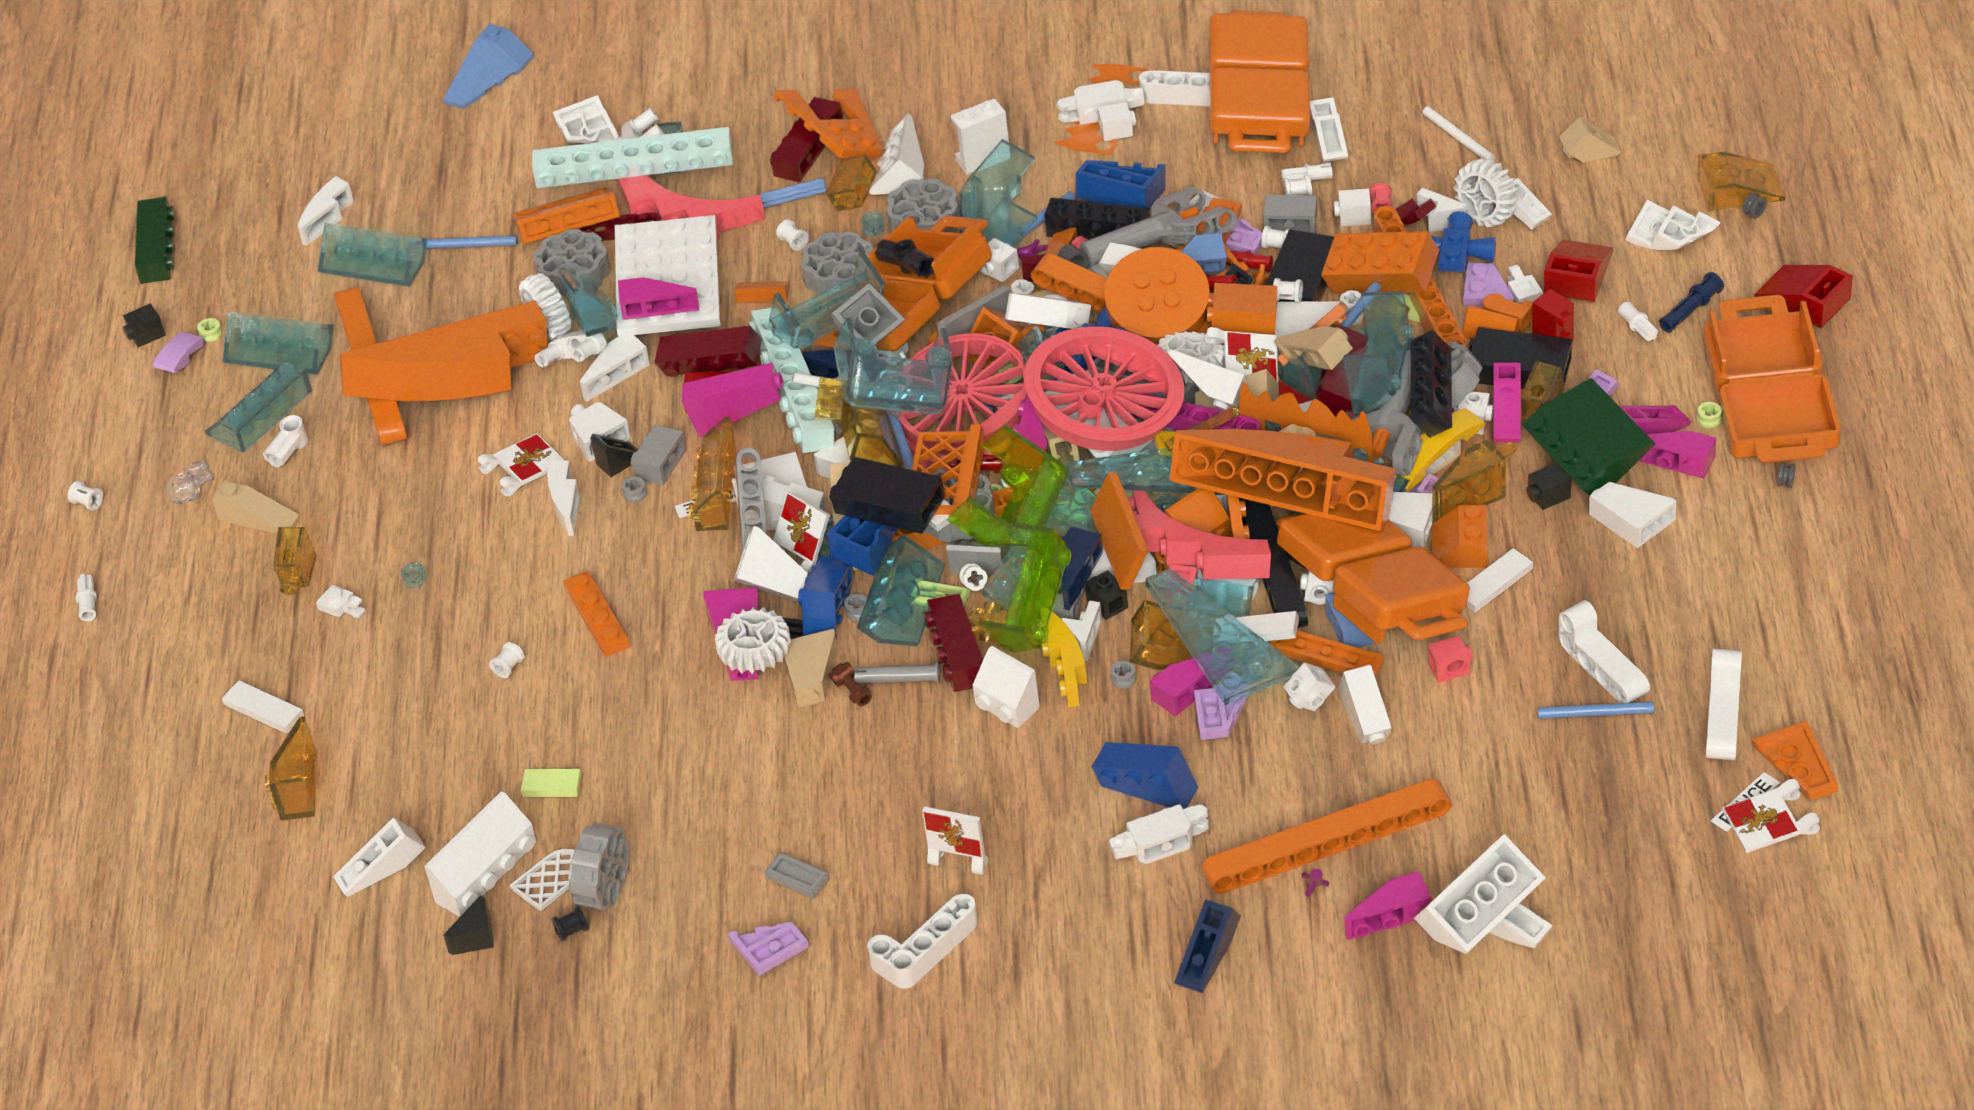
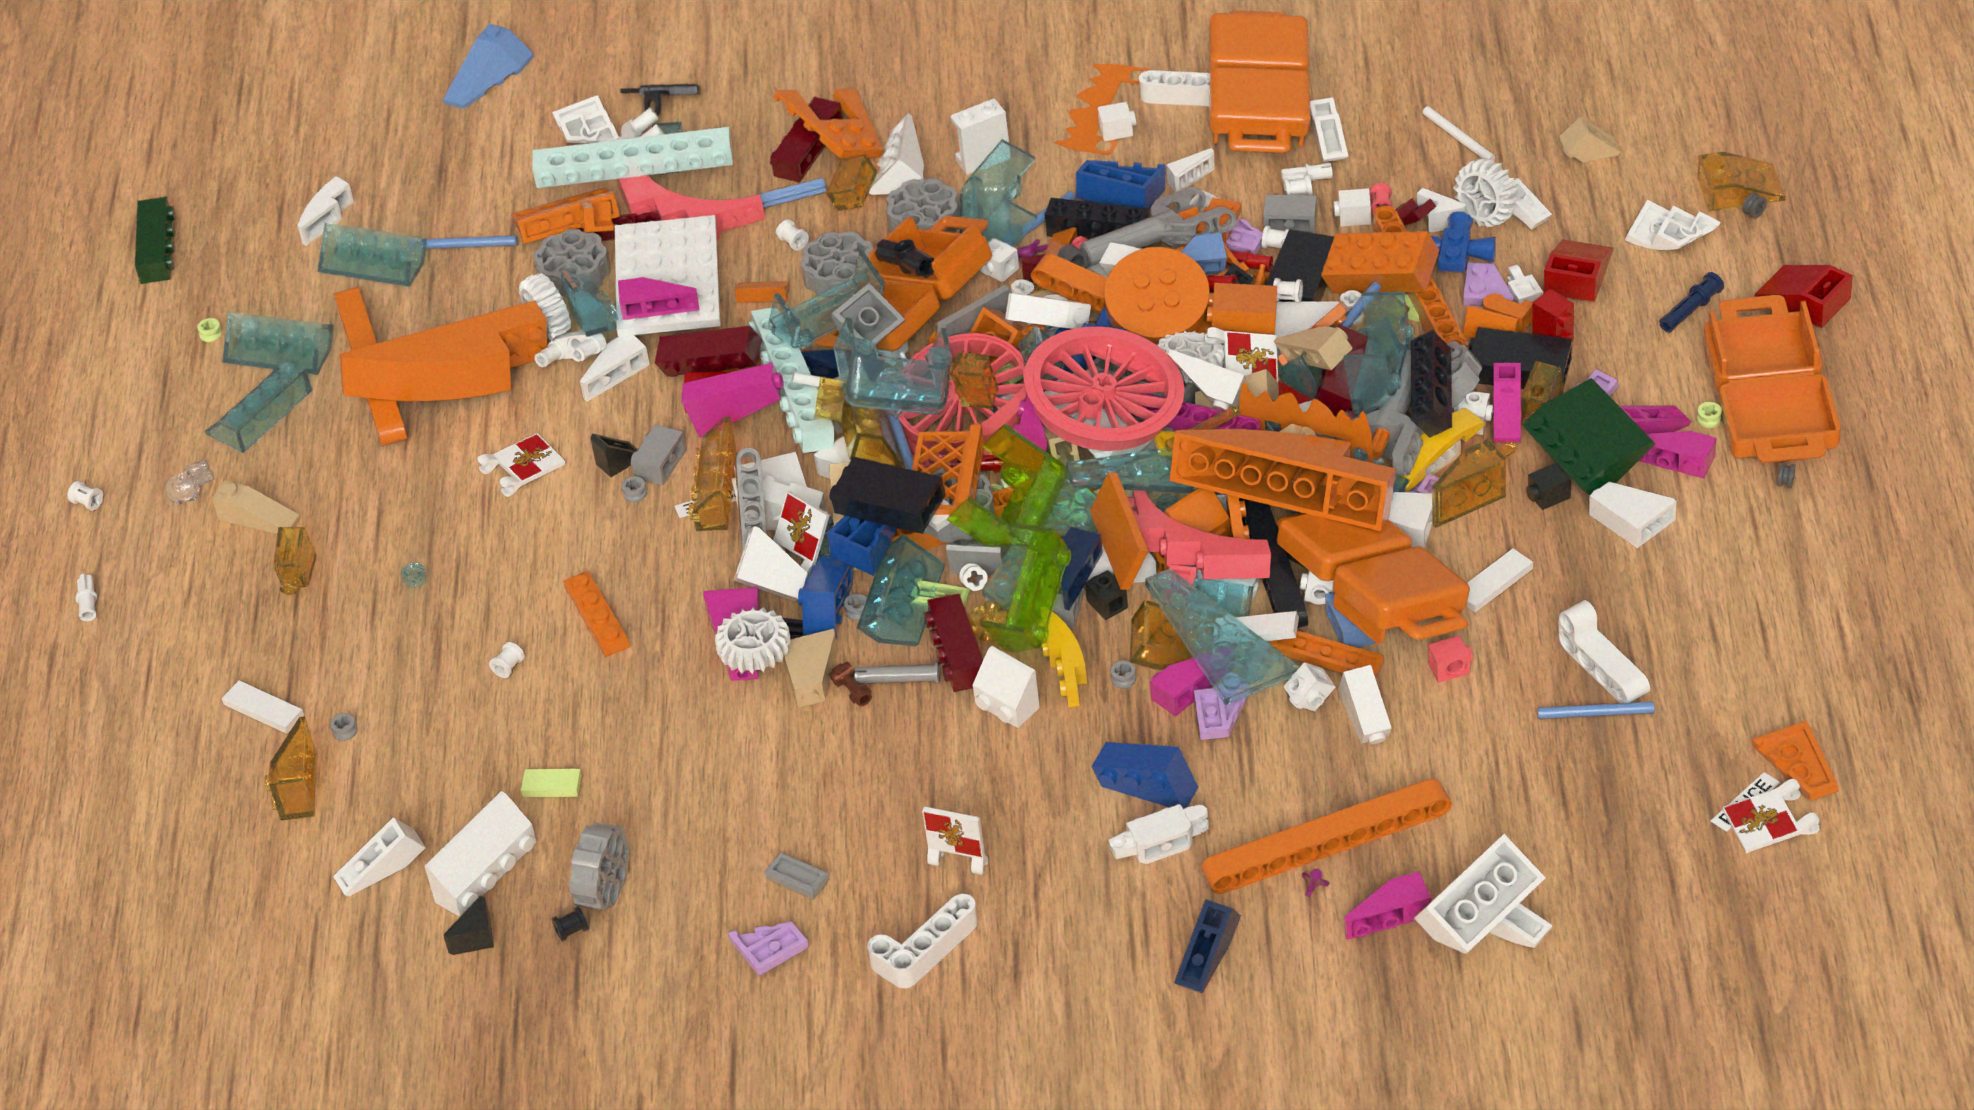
pearl dark grey brick [122,303,166,348] -> none
lavender slope [153,332,204,373] -> none
white piece [263,415,308,468] -> none
white plate [316,585,365,618] -> none
white window [509,849,574,912] -> none
white slope [547,460,581,536] -> none
white torso [569,402,631,462] -> none
clear light blue bush [861,212,885,236] -> none
white hinge [1056,80,1145,125] -> none
white slope [1061,601,1102,661] -> none
orange slope [1431,505,1487,568] -> none
white axle [1618,302,1658,341] -> none
white beam [1706,649,1742,760] -> none
none -> light grey bush [330,713,357,741]
none -> orange panel [580,200,614,232]
none -> black piece [620,84,701,116]
none -> clear yellow brick [949,353,998,409]
none -> white slope [1166,148,1215,192]

